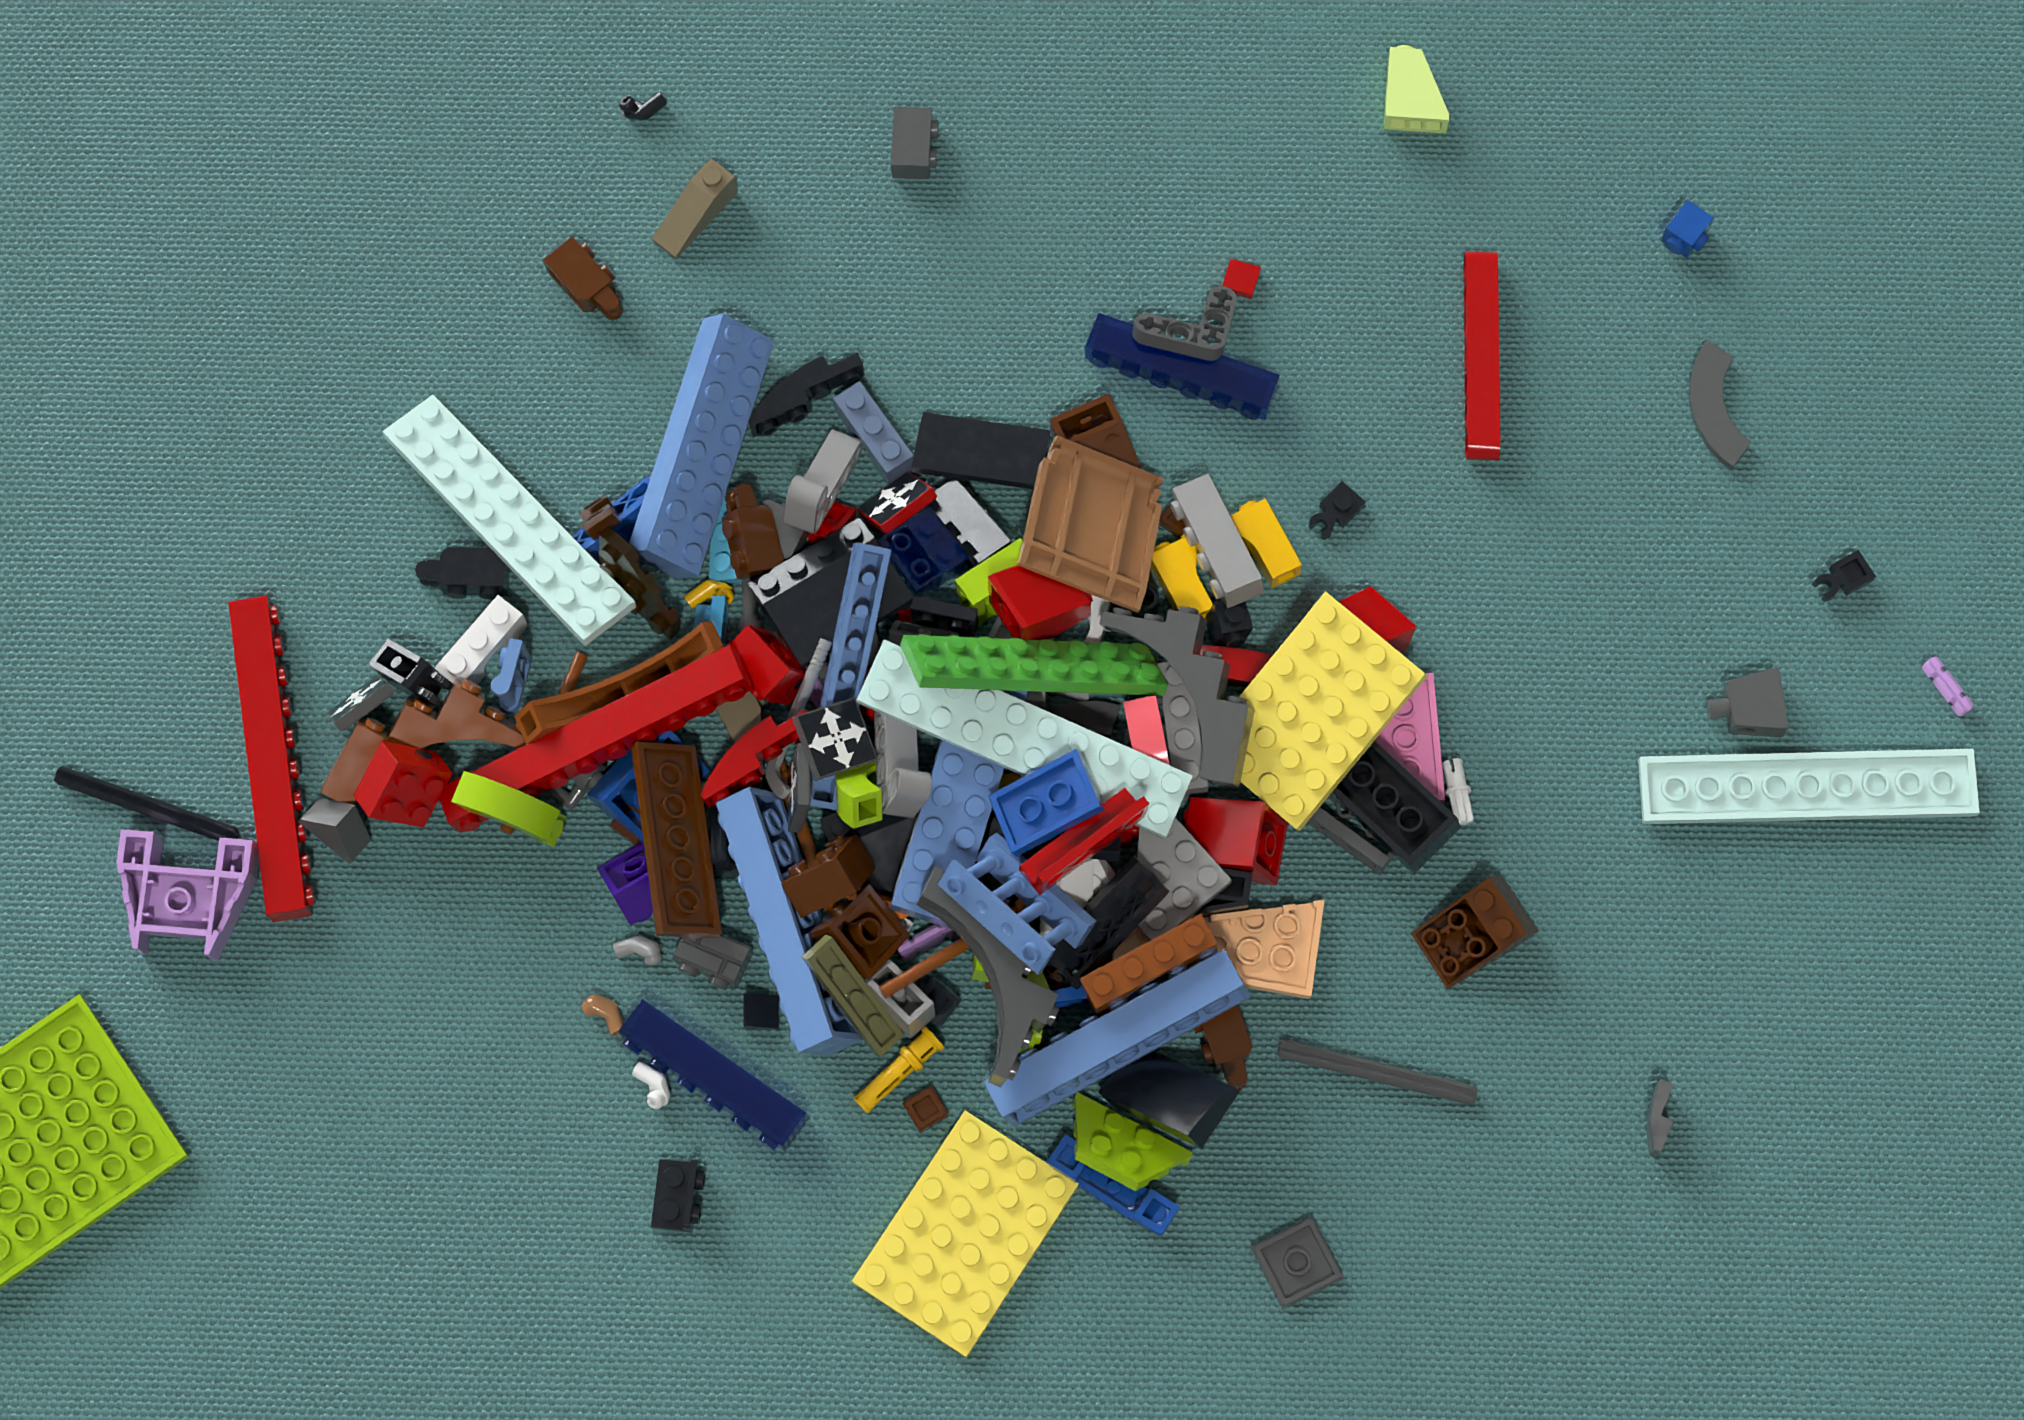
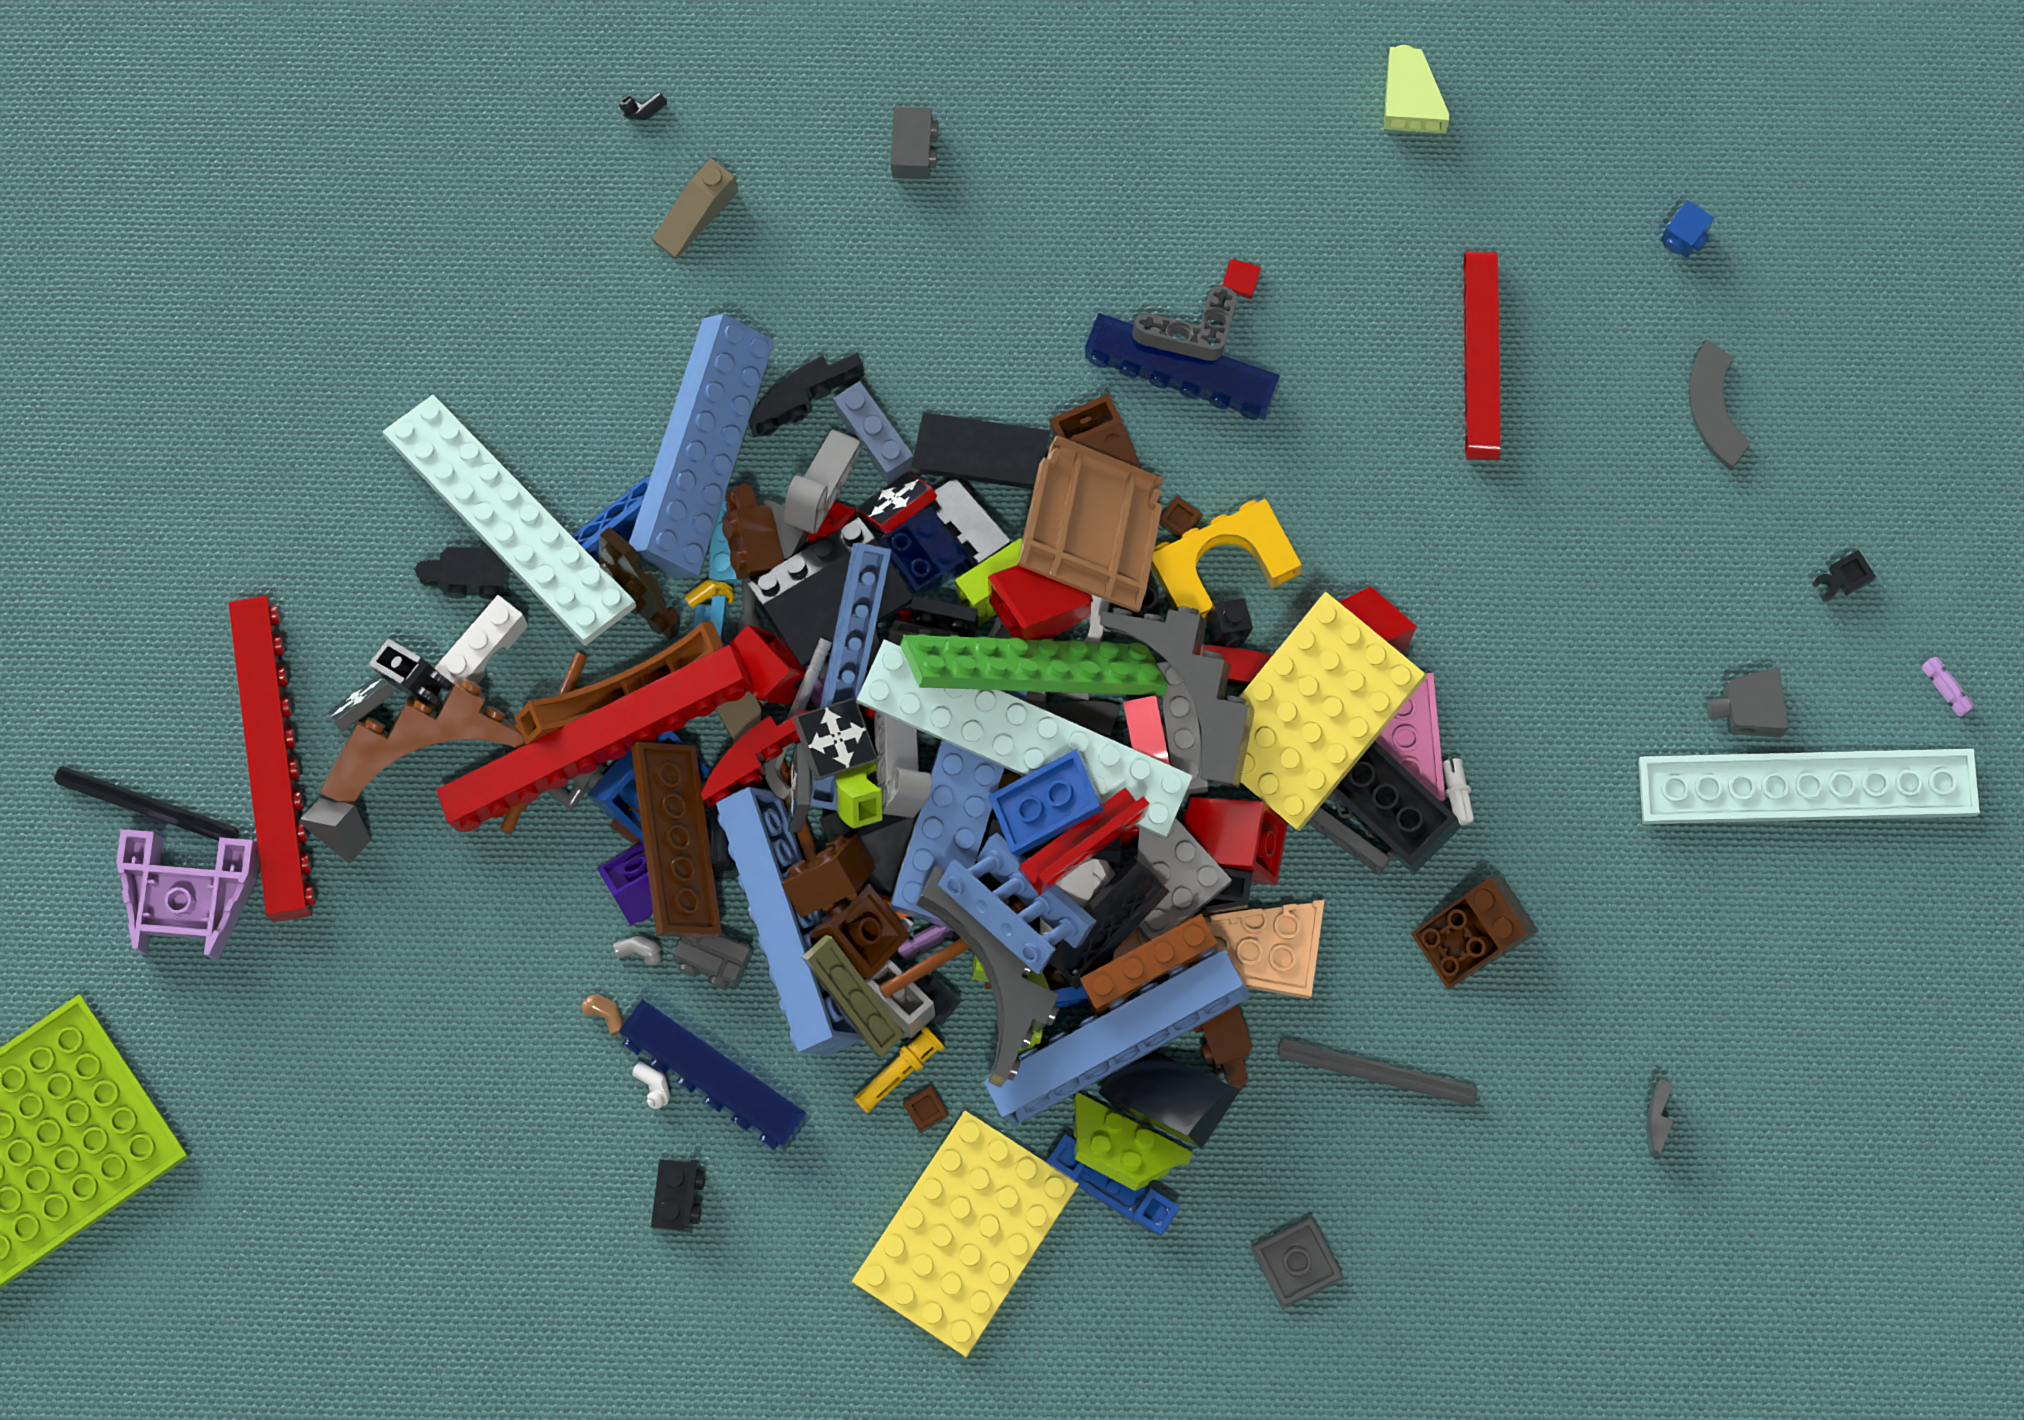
red brick [353,741,453,827] -> none
lime arch [451,771,566,847] -> none
medium blue plate [491,638,532,713] -> none
reddish brown hinge [543,237,623,321] -> none
reddish brown slope [579,493,622,541] -> none
black slope [743,993,779,1031] -> none
light grey brick [1170,474,1263,608] -> none
black plate [1308,481,1366,540] -> none

